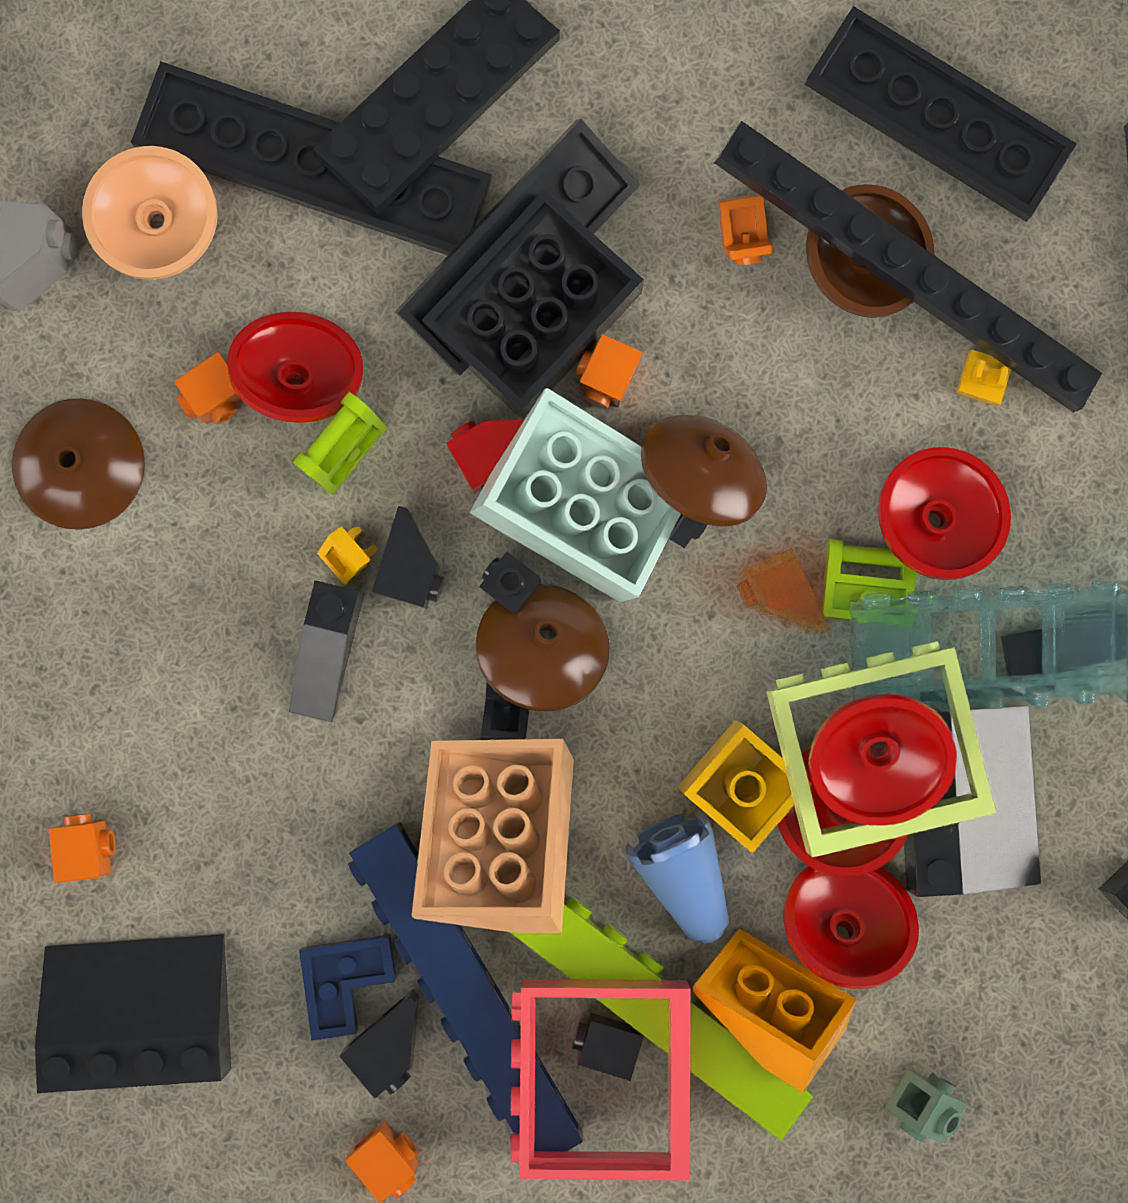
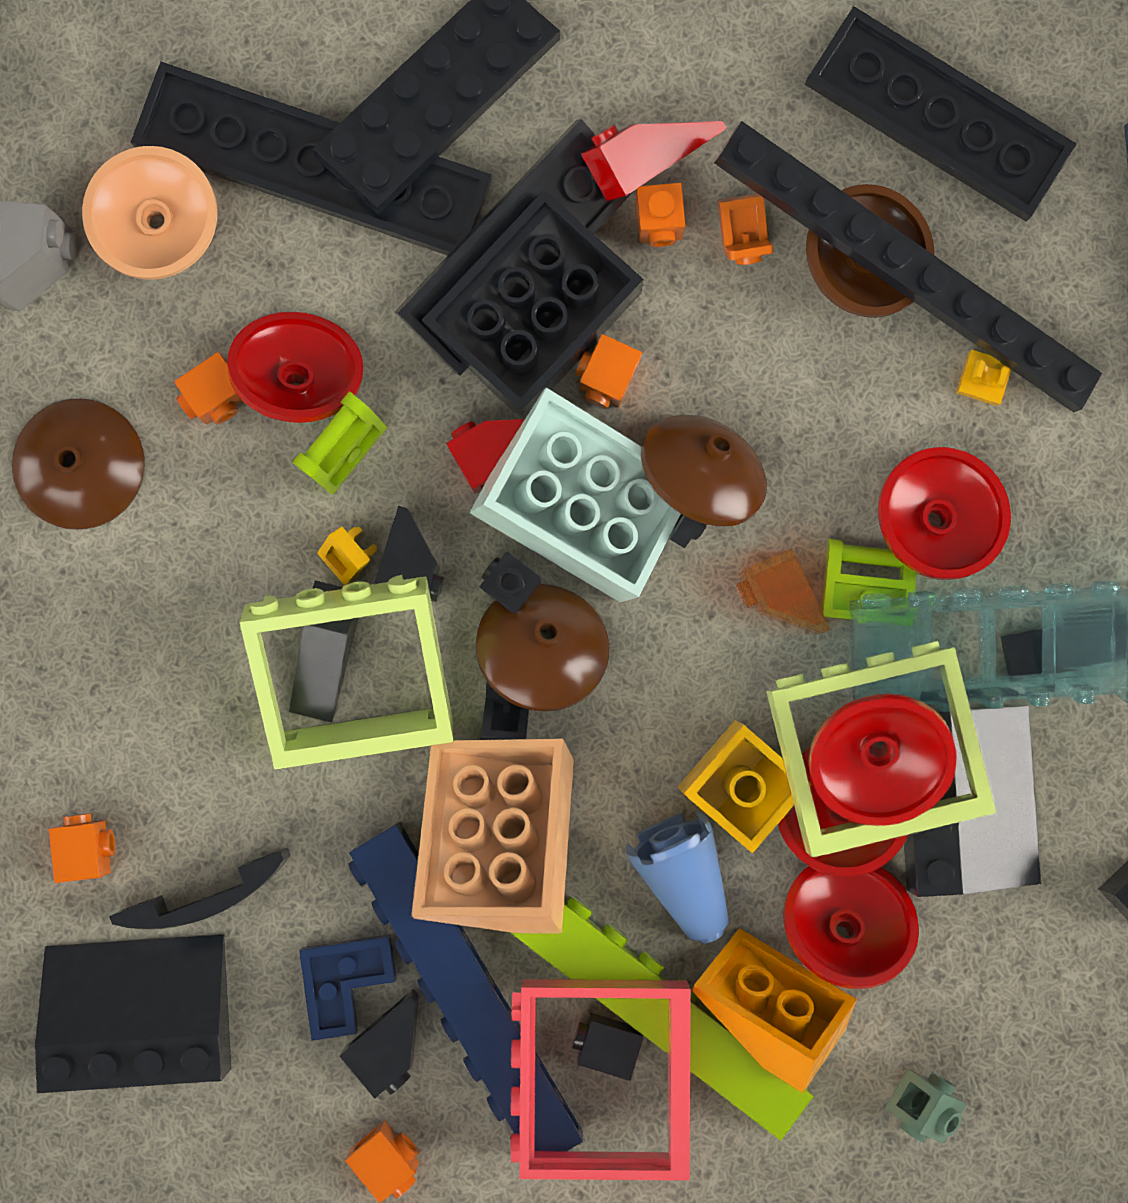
none -> black slope [109,848,290,929]
none -> yellowish green window [239,575,453,770]
none -> slope [581,121,727,201]
none -> orange brick [634,183,686,247]

